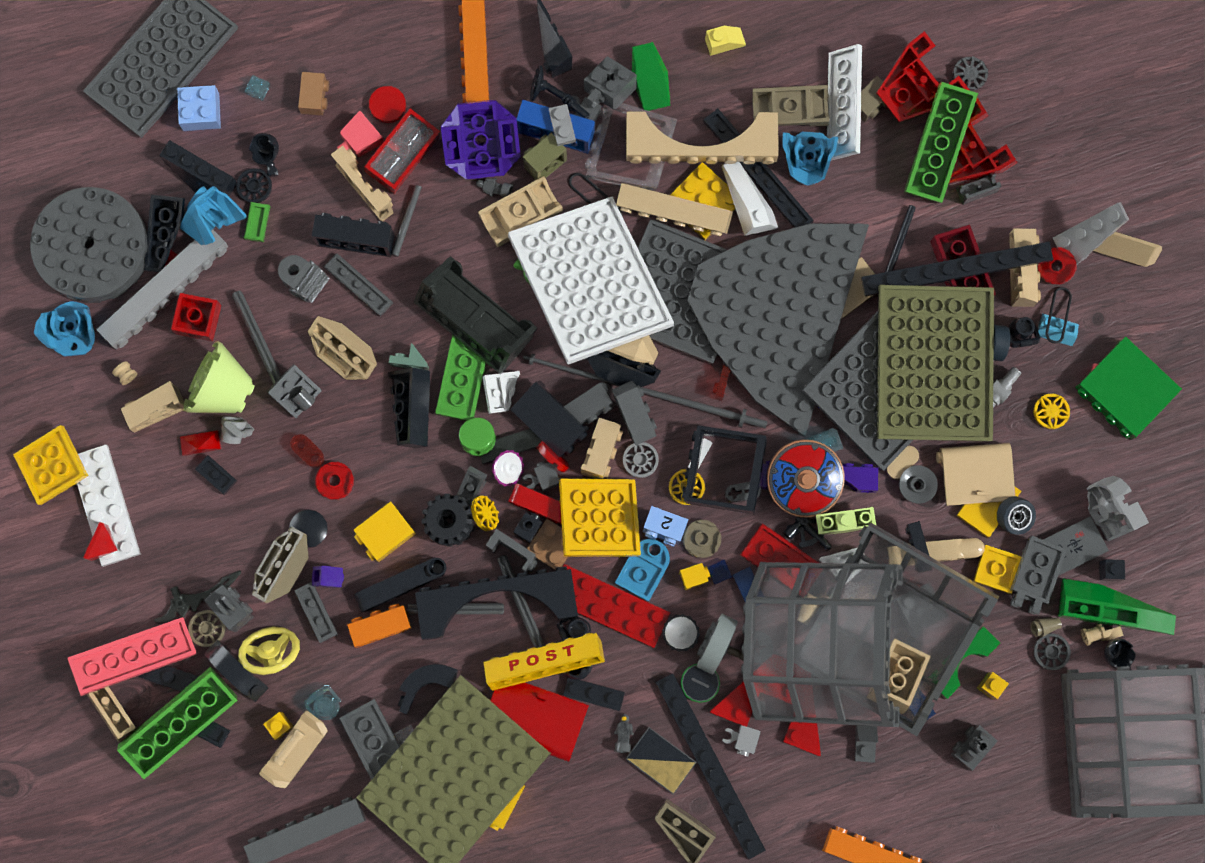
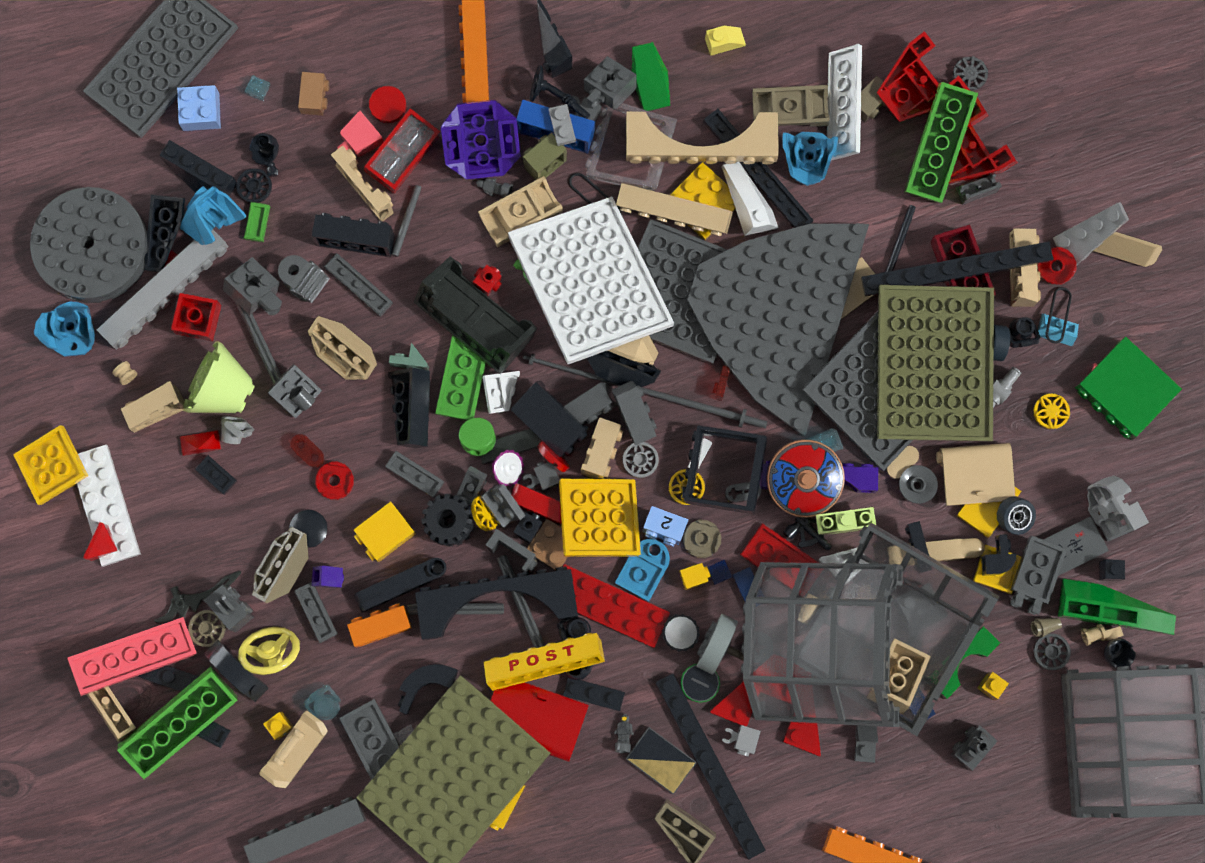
none -> dark grey brick [223,257,282,315]
none -> dark grey plate [385,451,445,498]
none -> red brick [472,265,502,296]
none -> dark grey bracket [481,484,526,527]
none -> black brick [981,534,1016,576]

